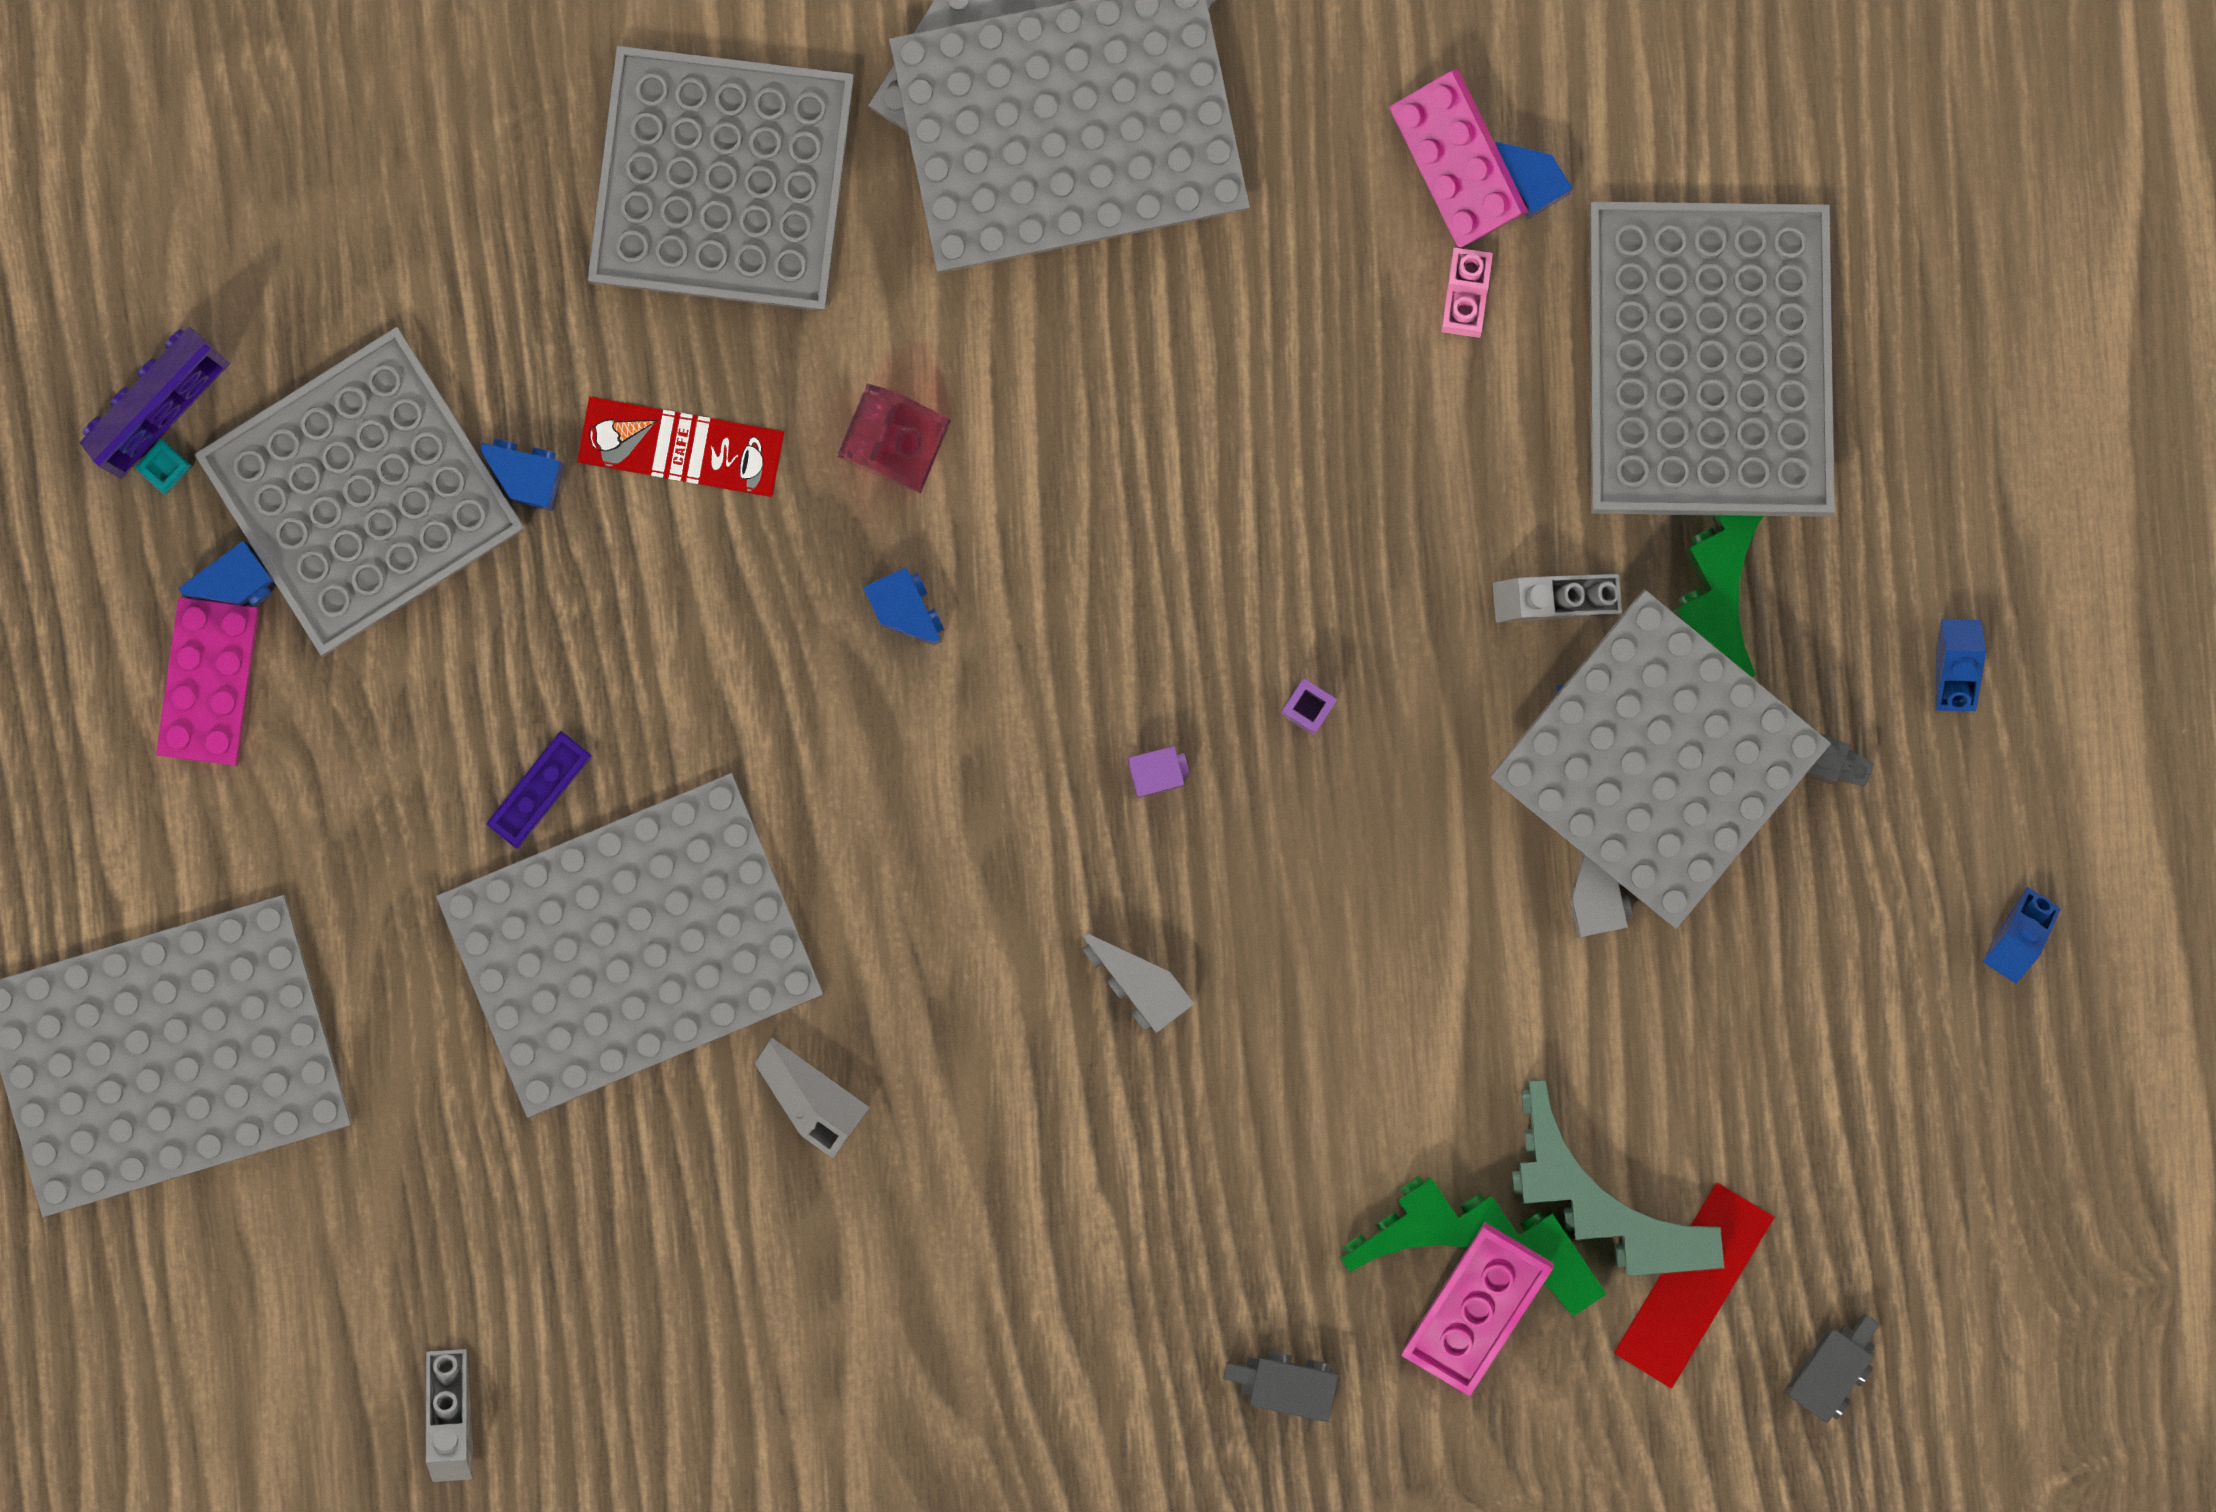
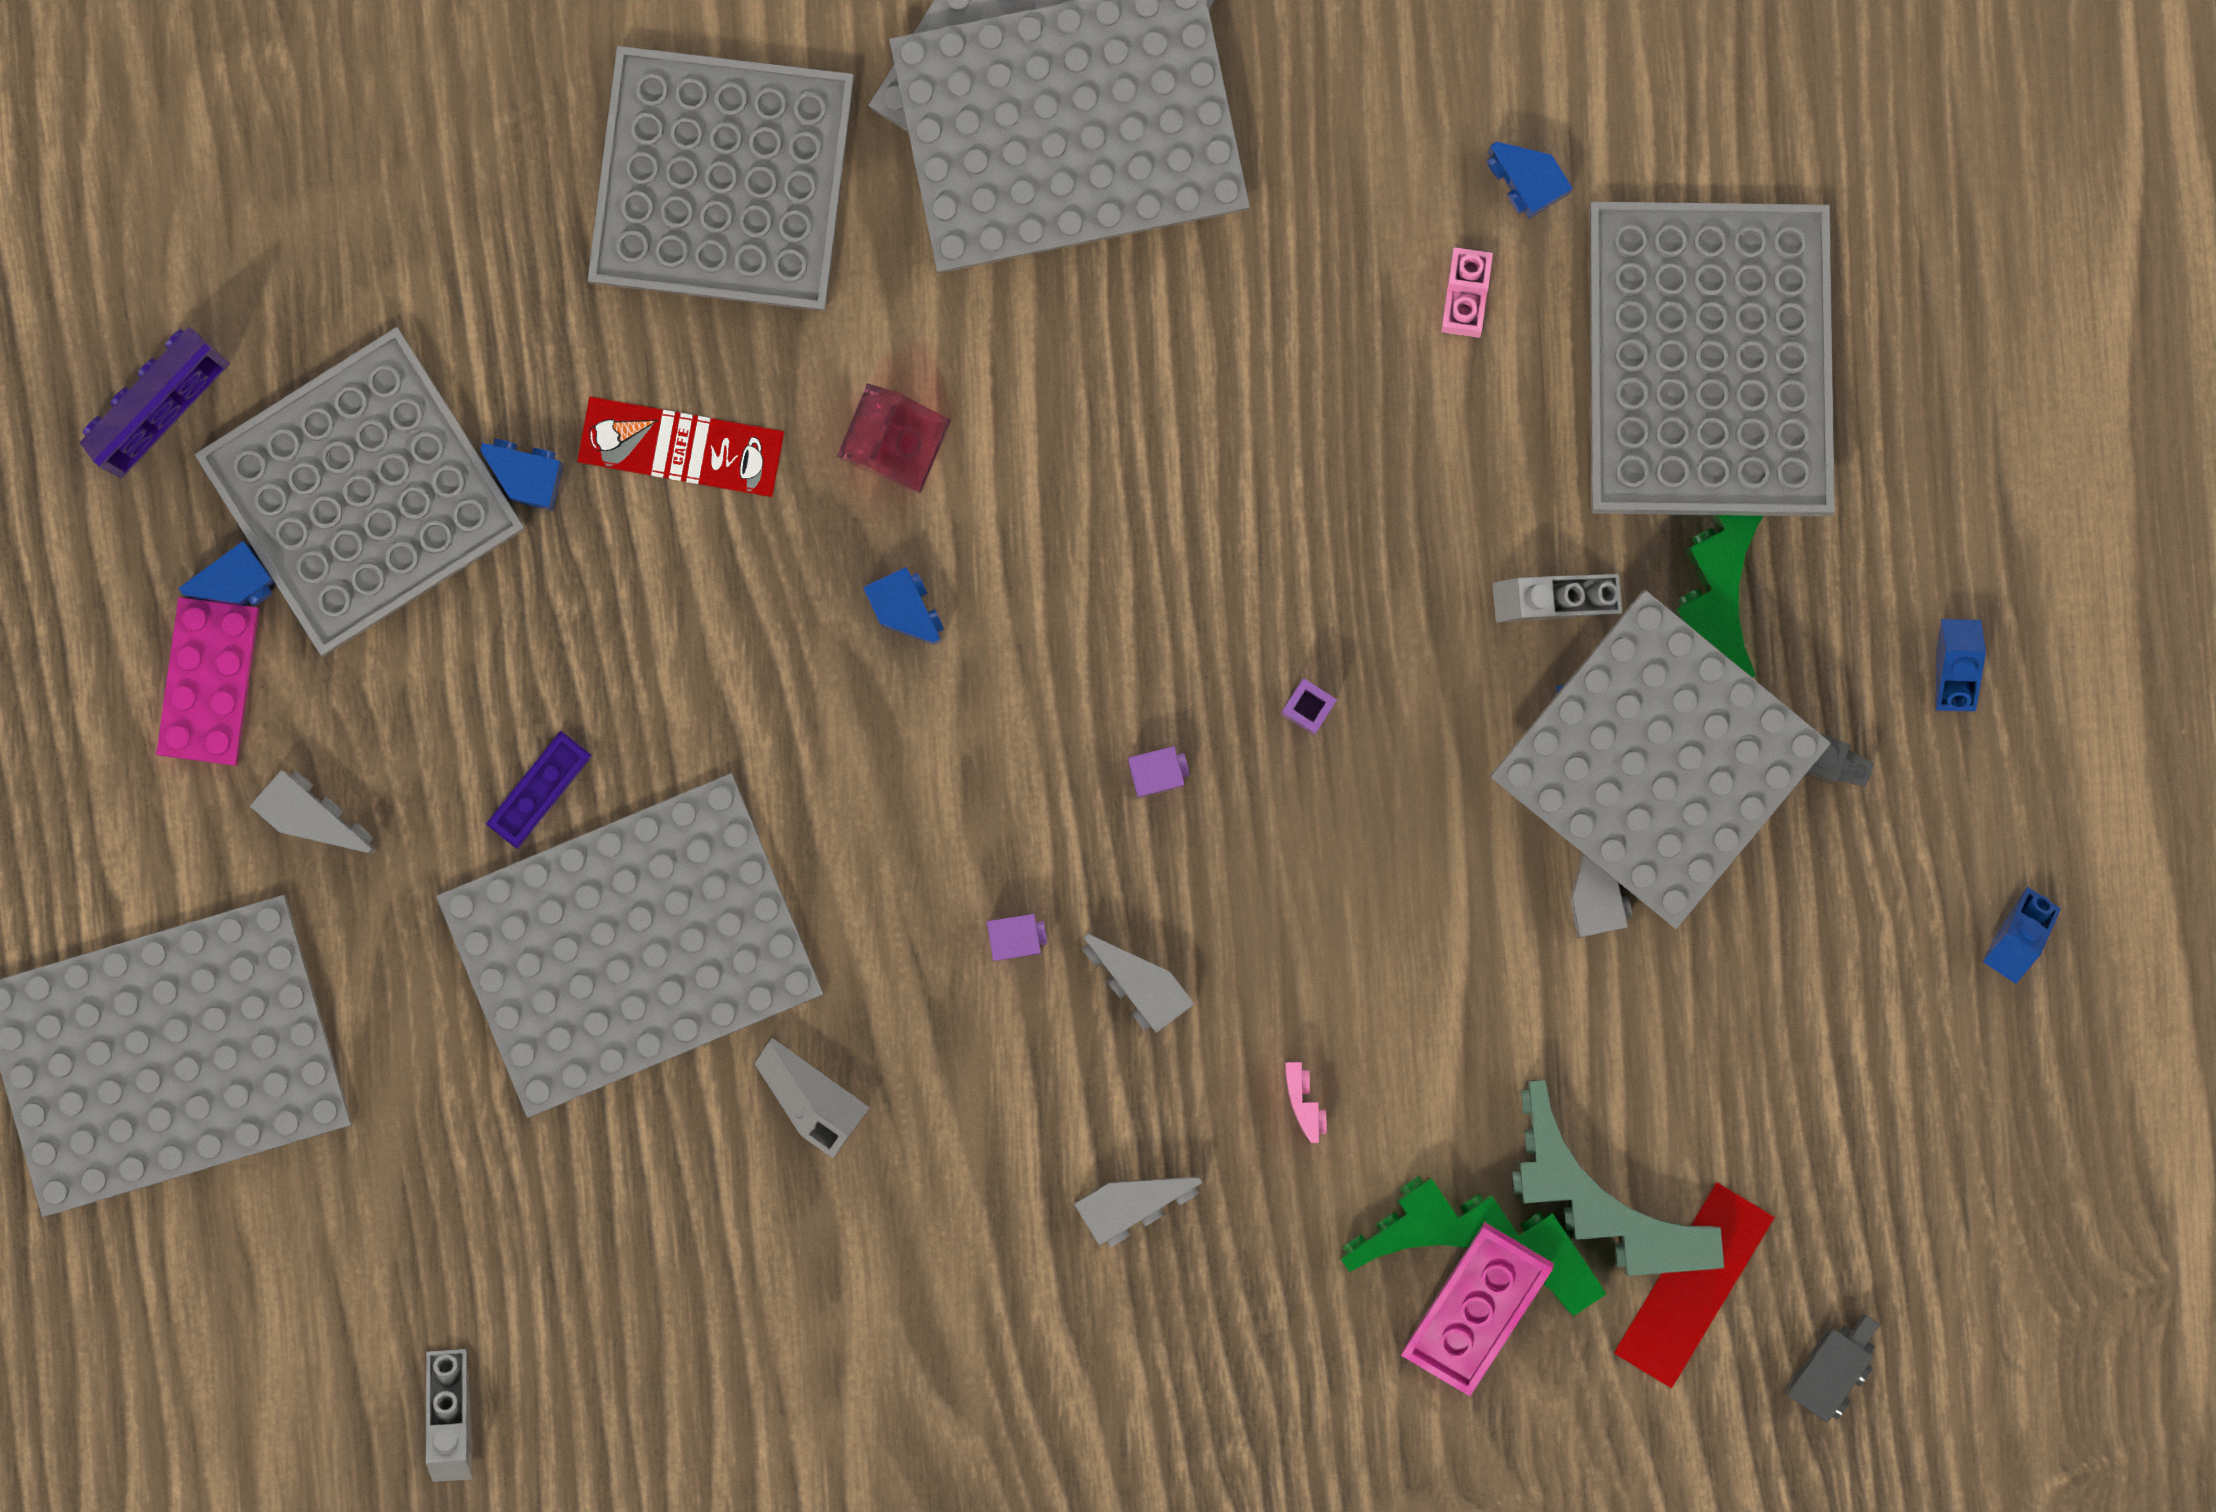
teal tile [134,438,193,496] -> none
dark grey hinge [1223,1351,1338,1423] -> none
dark pink plate [1389,69,1528,248] -> none
none -> light grey slope [250,770,377,854]
none -> medium lavender brick [987,914,1047,962]
none -> light grey slope [1074,1176,1202,1248]
none -> bright pink slope [1284,1062,1327,1143]

